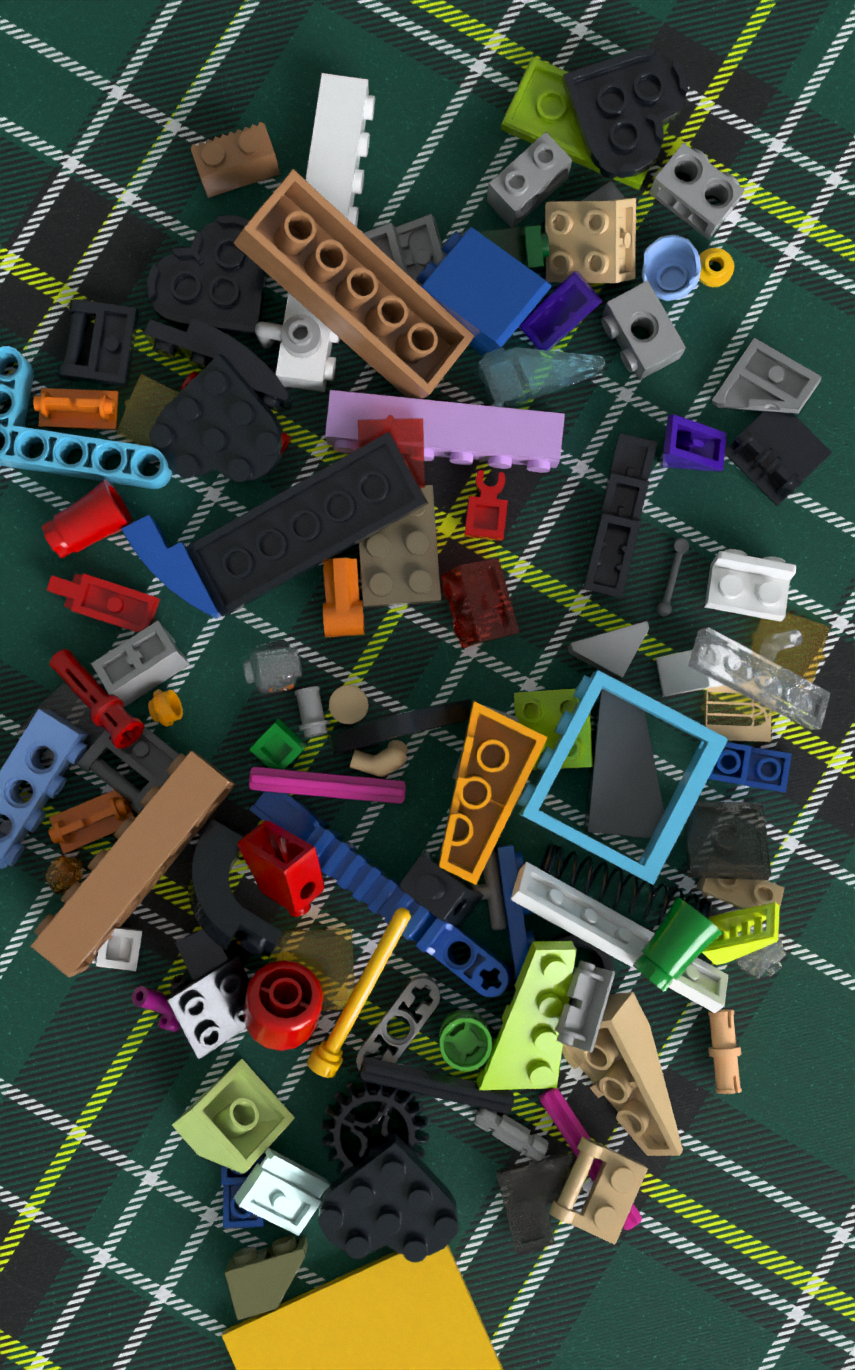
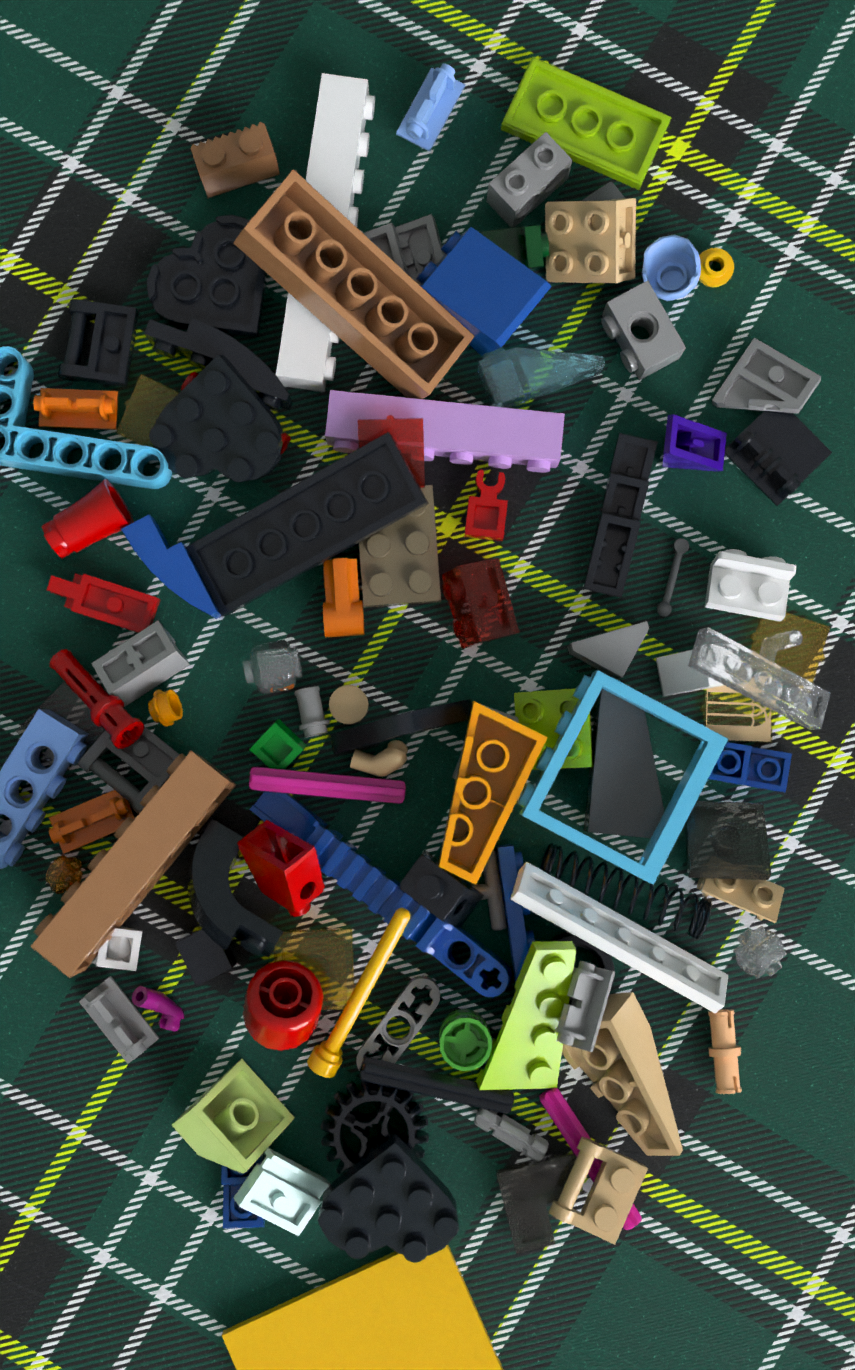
hinge [167,955,250,1059] -> none
olive slope [224,1235,308,1320] -> none
light grey plate [255,315,322,358] -> none
dark purple plate [519,271,602,355] -> none
black plate [562,48,688,179] -> none
green plant [633,896,723,992] -> none
light grey brick [649,143,745,240] -> none
neon yellow slope [702,902,780,965] -> none
none -> light grey hinge [79,976,159,1064]
none -> light blue hinge [396,63,465,152]

